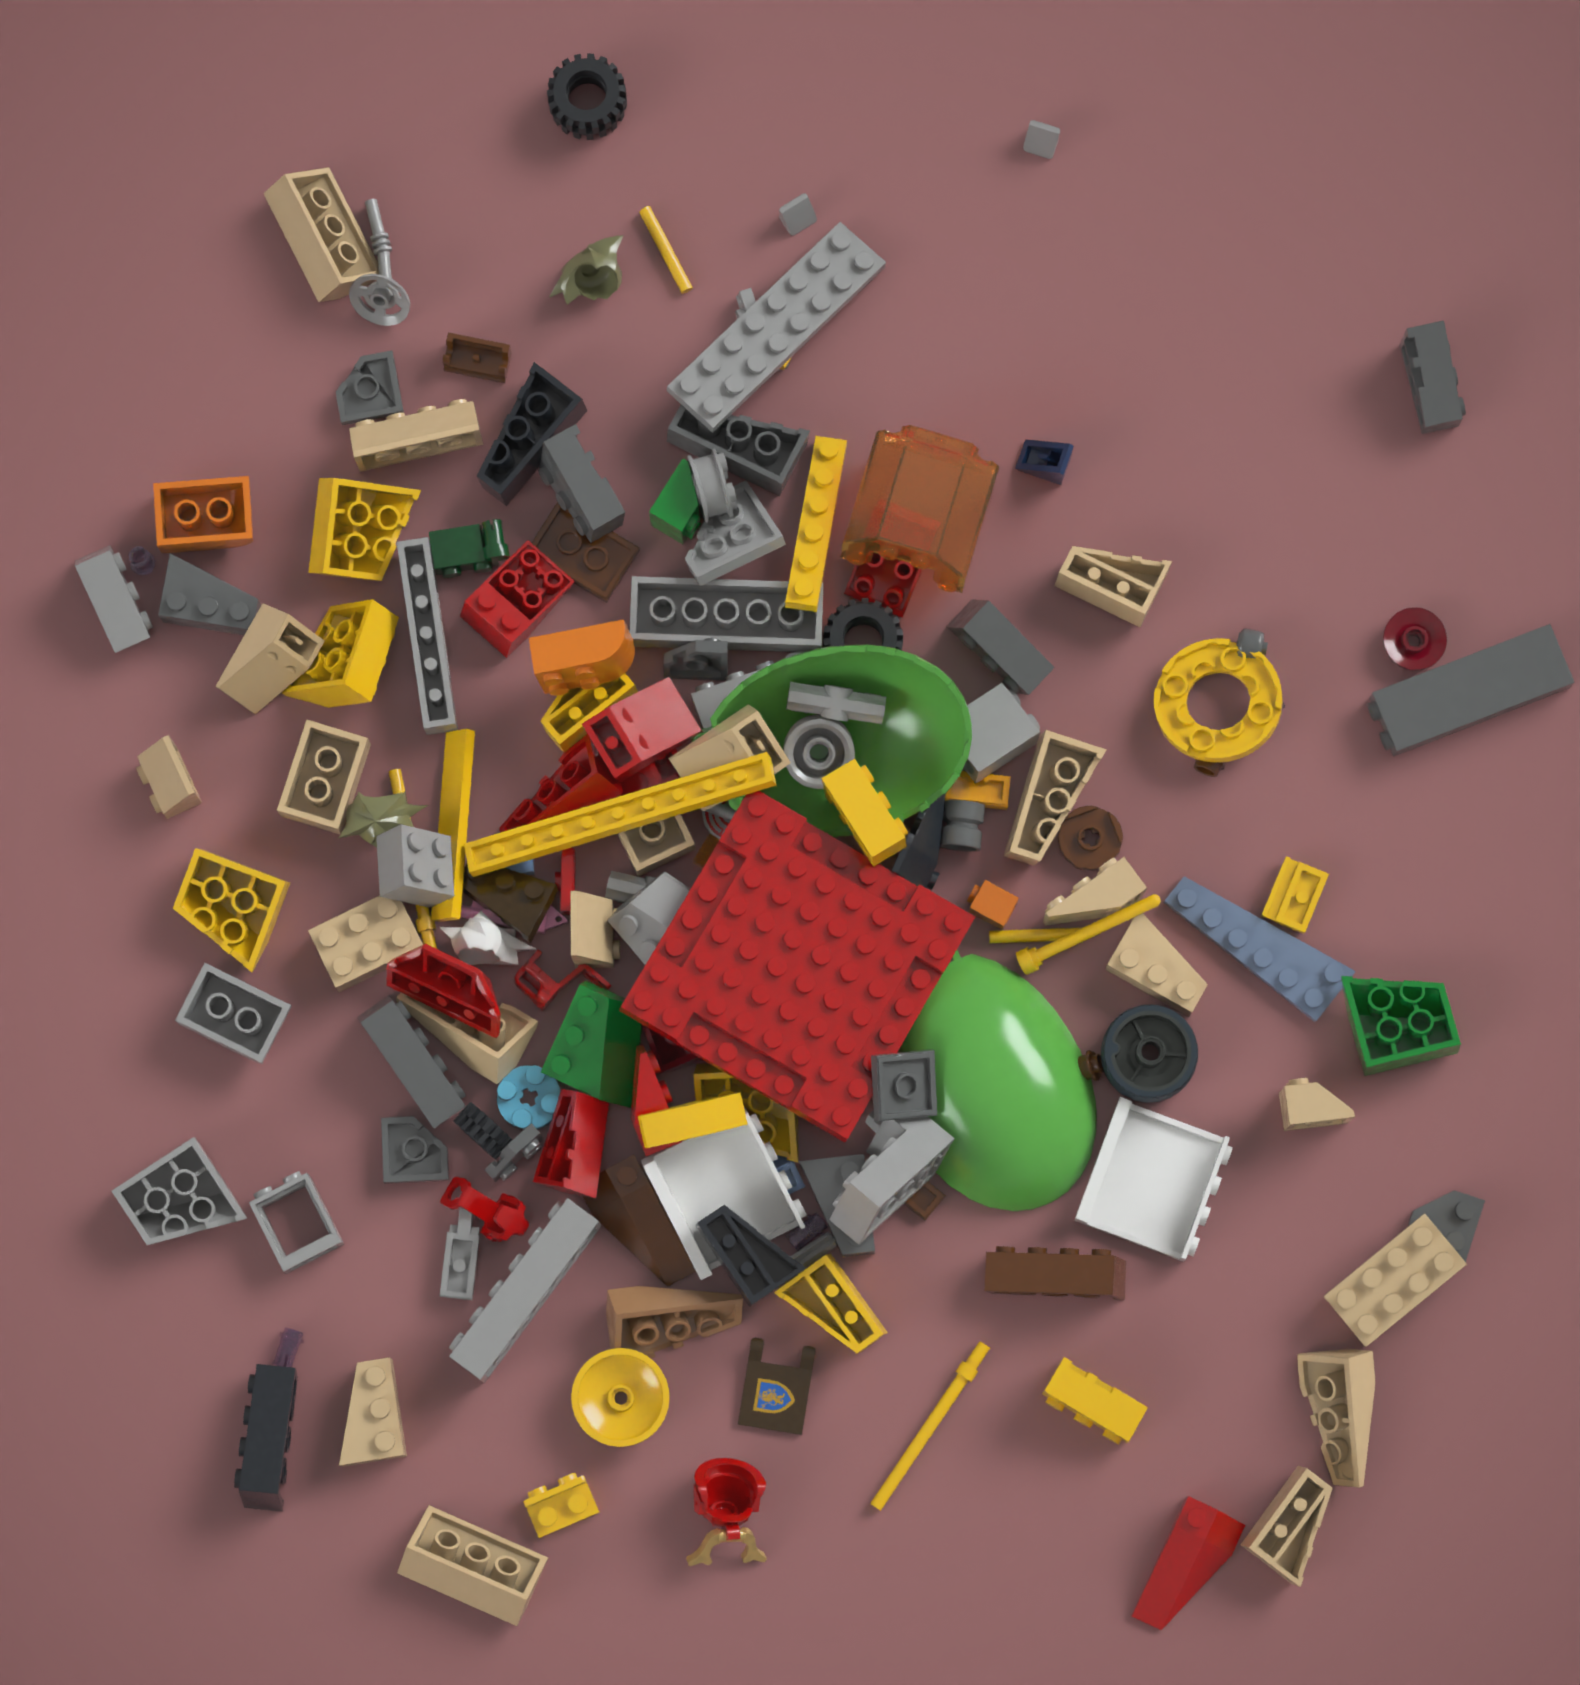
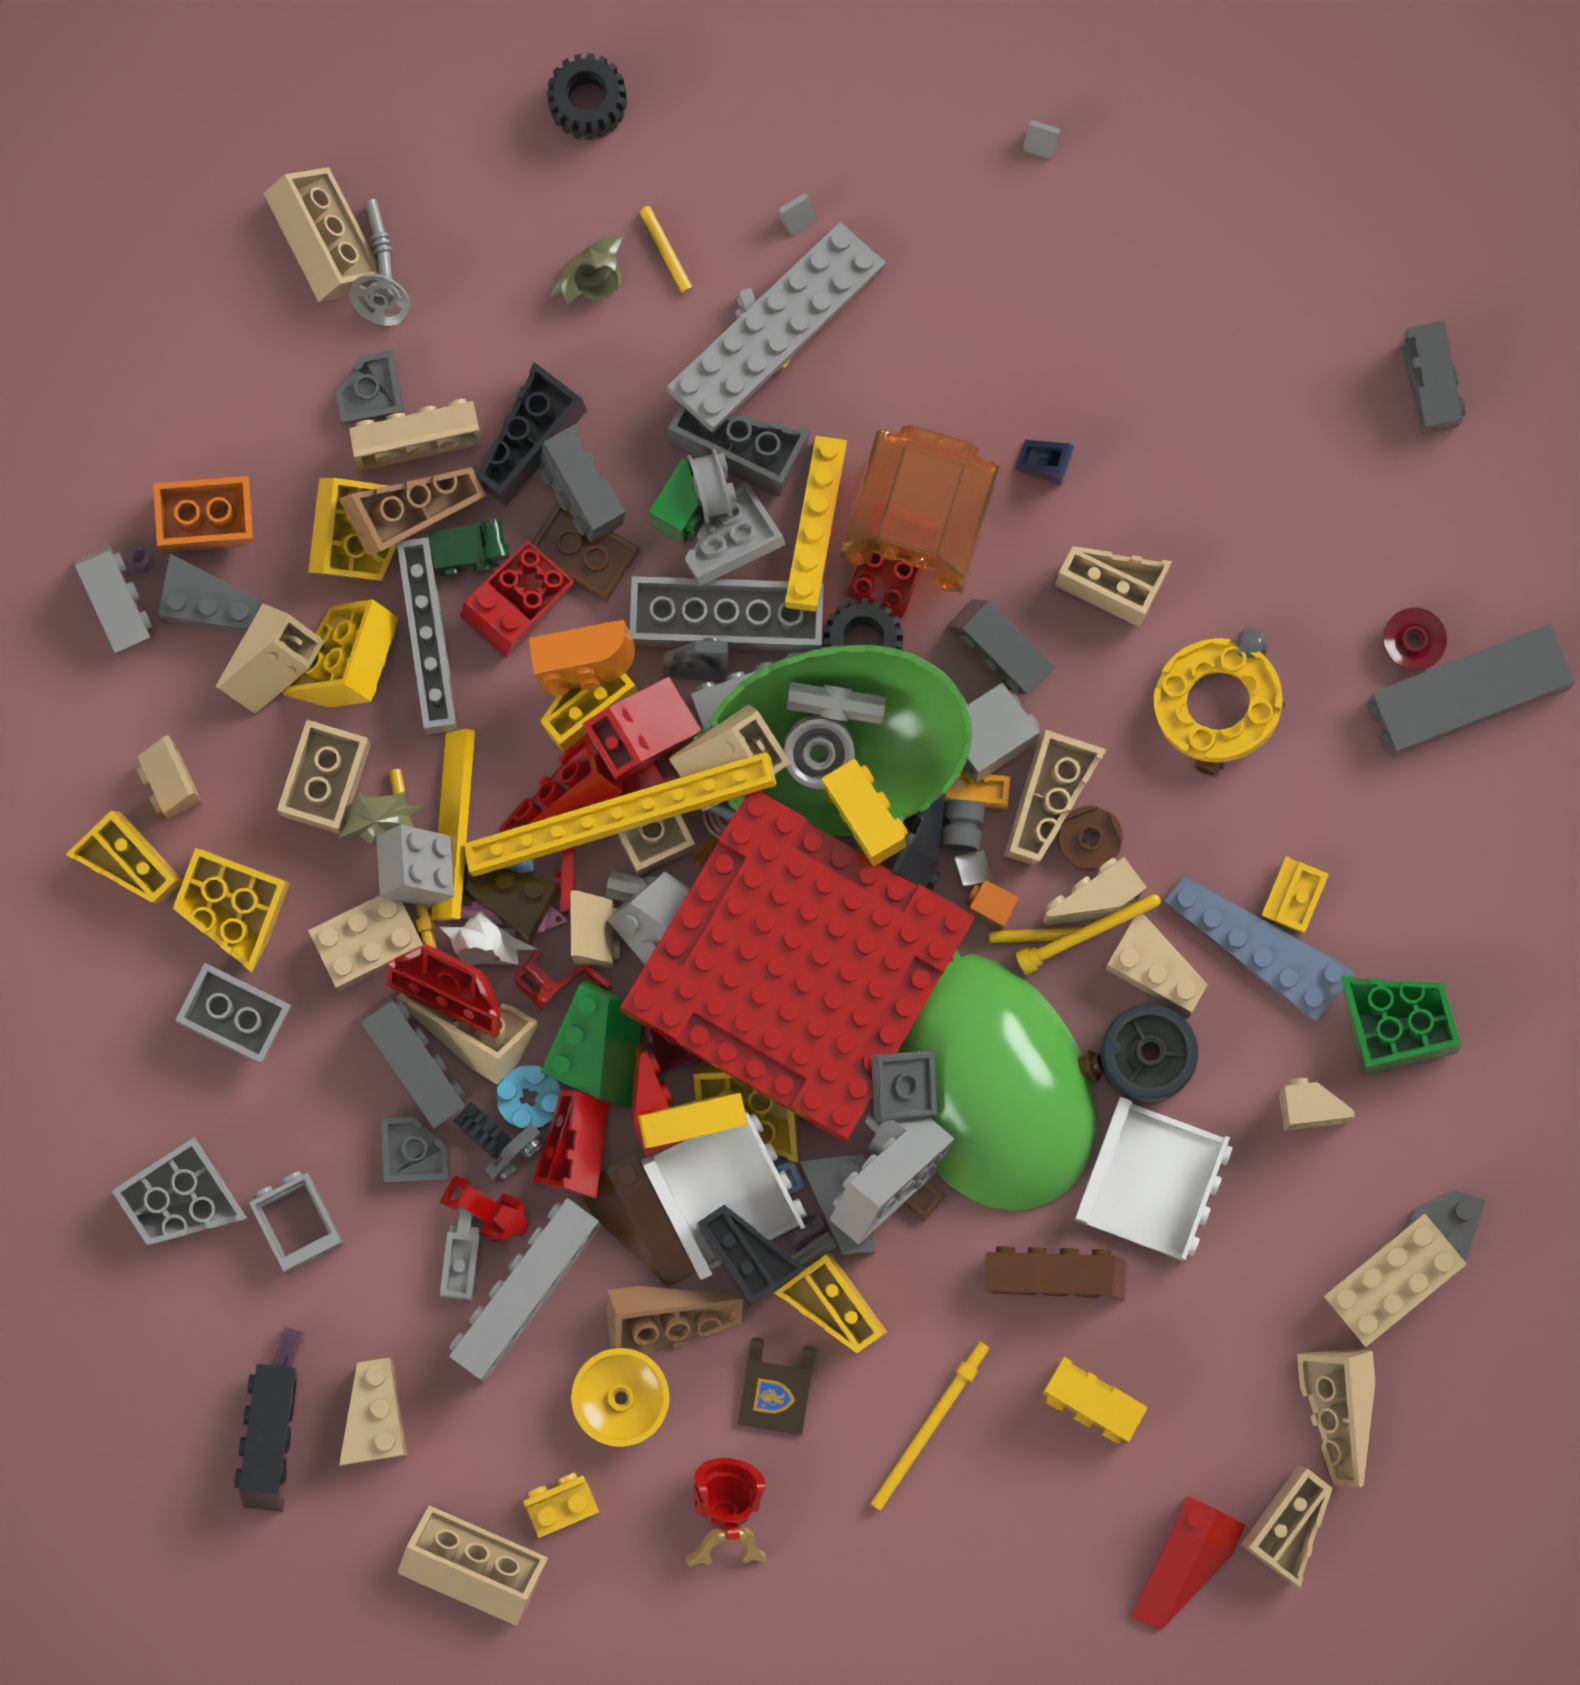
reddish brown hinge [443,332,512,383] -> none
none -> yellow wedge [65,810,183,904]
none -> medium nougat wedge [339,467,486,556]
none -> light grey slope [953,850,993,890]

